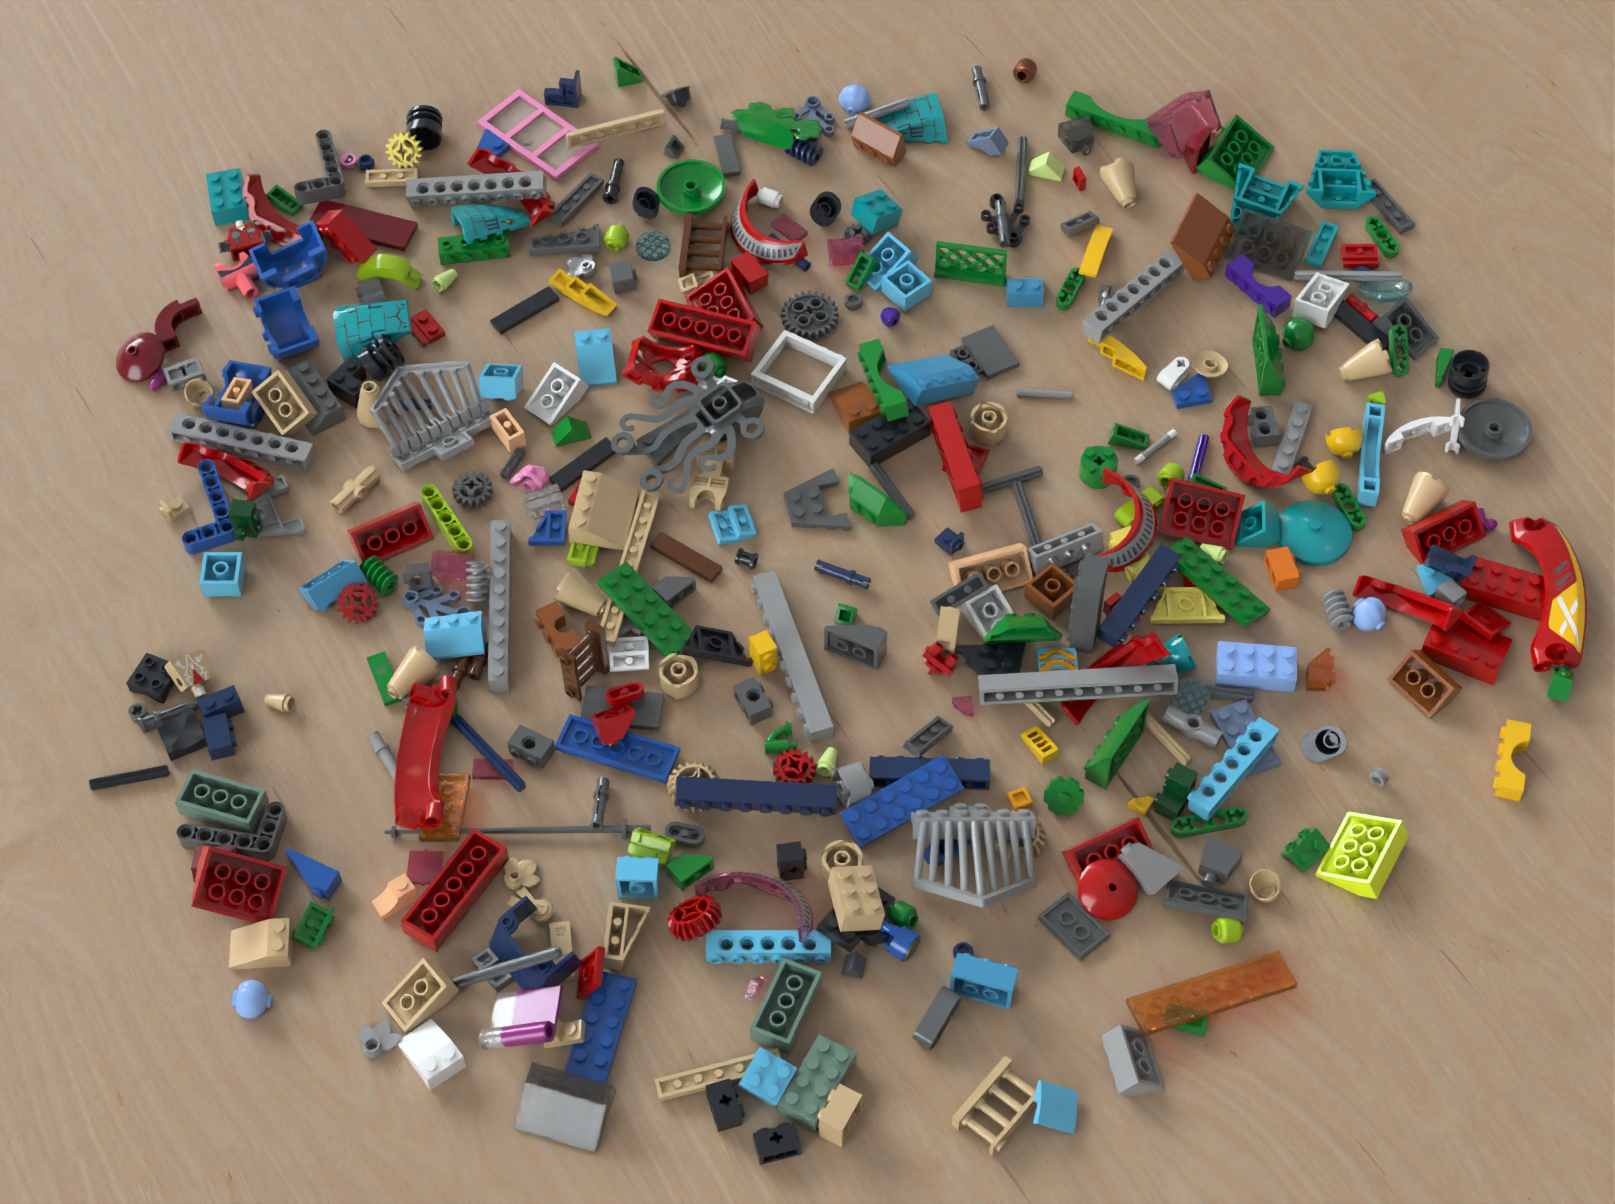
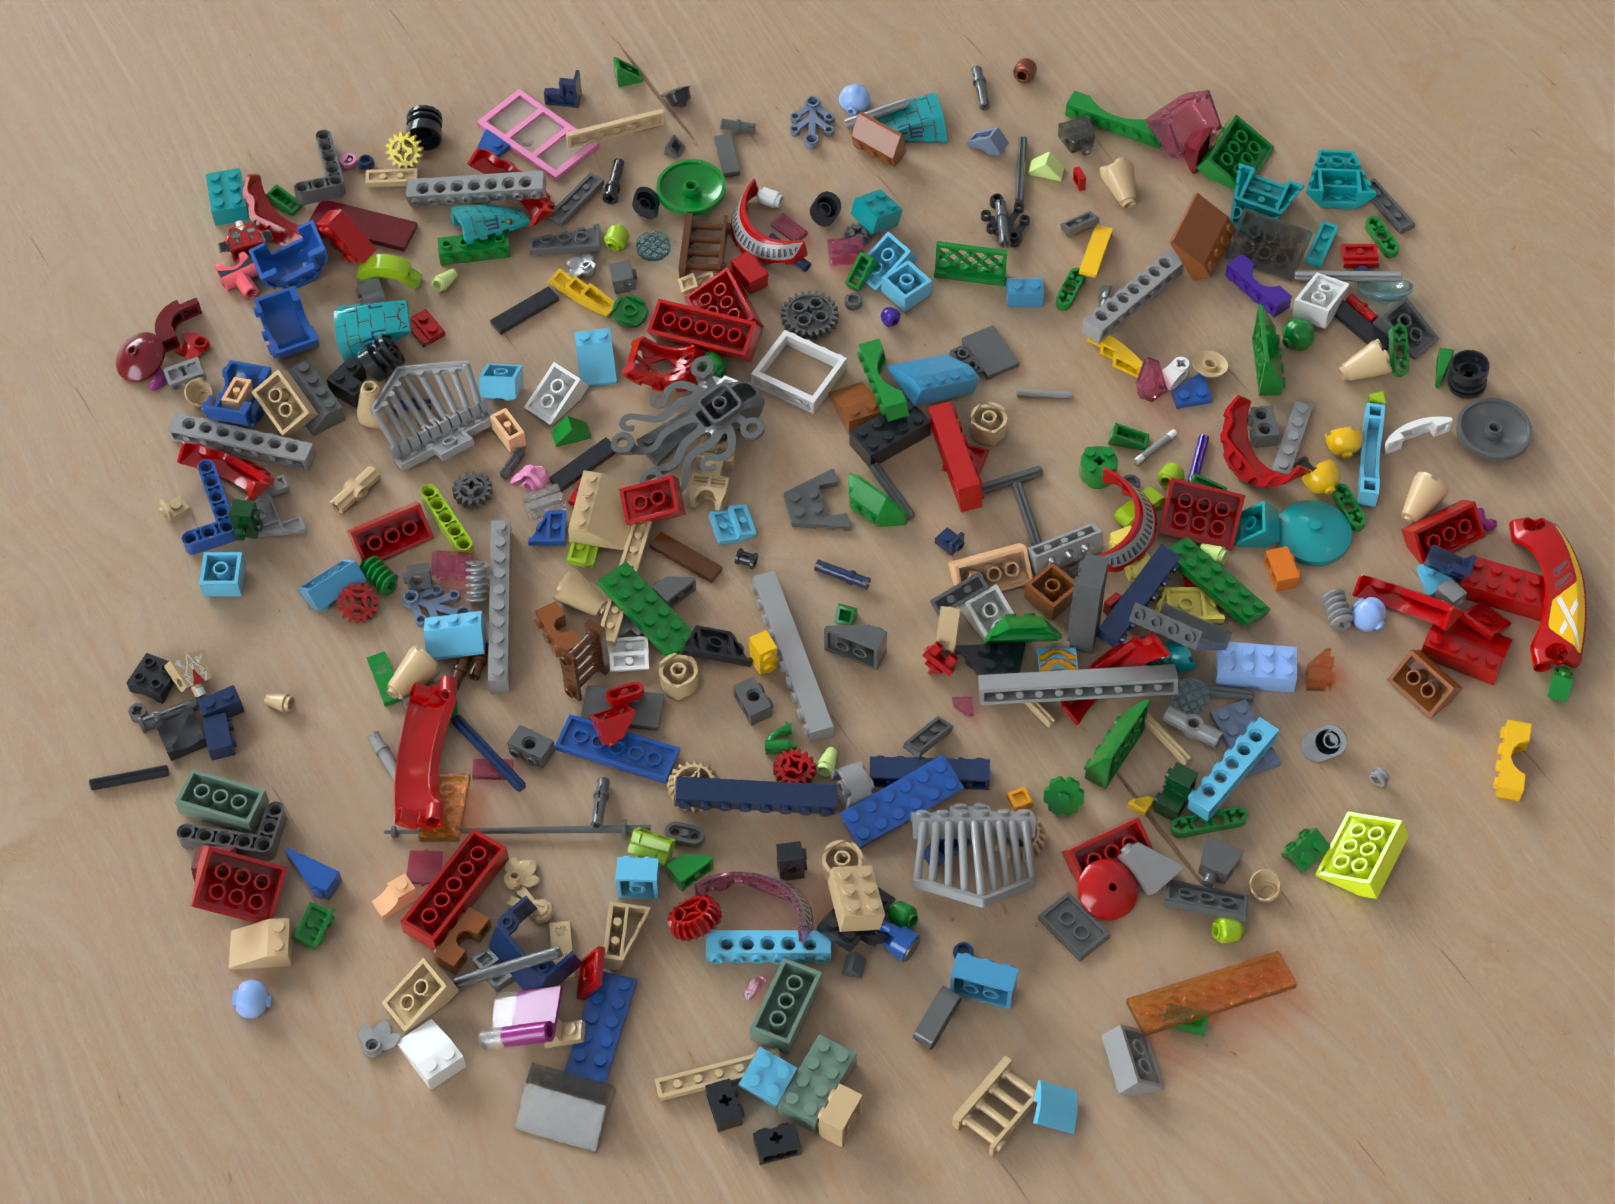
green plant [730,102,822,150] -> none
dark blue piece [784,135,823,166] -> none
yellow slope [1020,725,1059,765] -> none
white flag [1445,399,1465,454] -> none
none -> red plate [174,332,211,361]
none -> dark orange arch [433,907,492,975]
none -> green tile [612,295,648,328]
none -> red slope [619,475,686,525]
none -> dark grey panel [1129,602,1232,650]
none -> clear pink slope [1136,357,1168,402]

